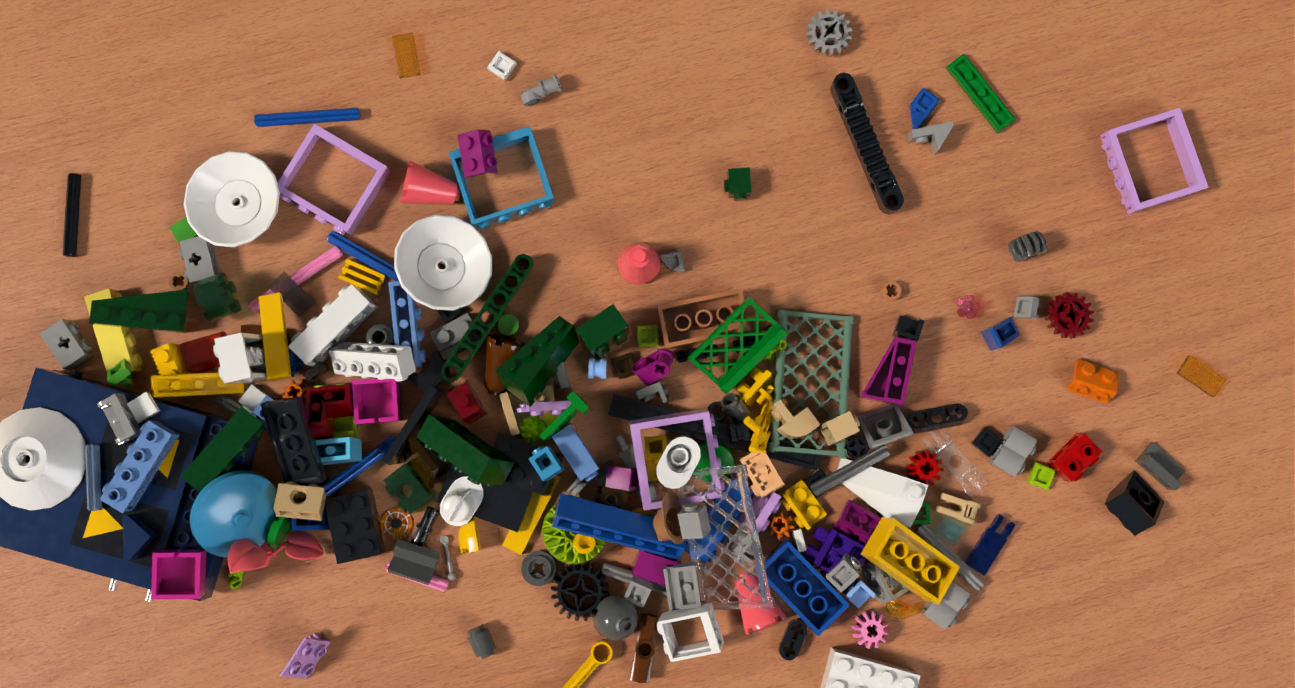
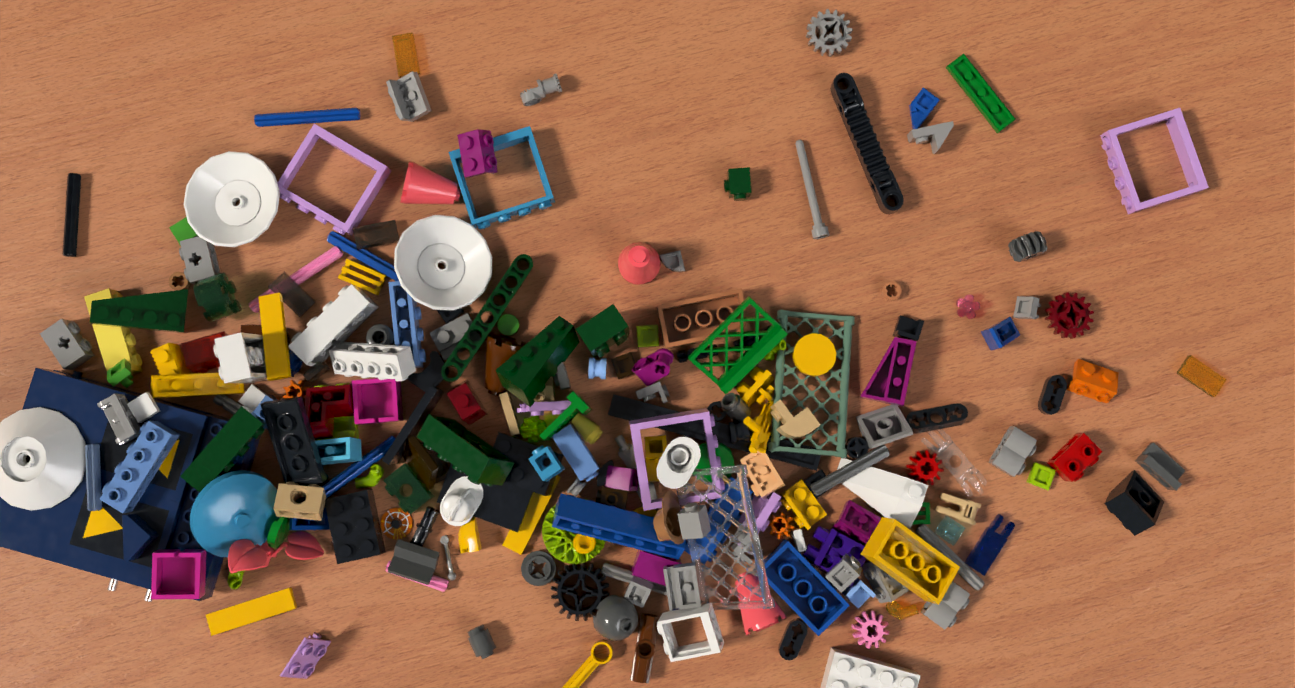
white tile [487,51,517,81] -> none
tan brick [819,411,860,446] -> none
black tile [971,427,1002,457] -> none
none -> yellow tile [206,587,297,636]
none -> clear smoke tile [353,220,399,250]
none -> lime arm [355,464,384,489]
none -> light grey bracket [386,71,432,122]
none -> light yellow cone [571,413,603,445]
none -> yellow tile [793,333,836,377]
none -> light grey piece [795,140,830,239]
none -> black beam [1038,375,1067,415]

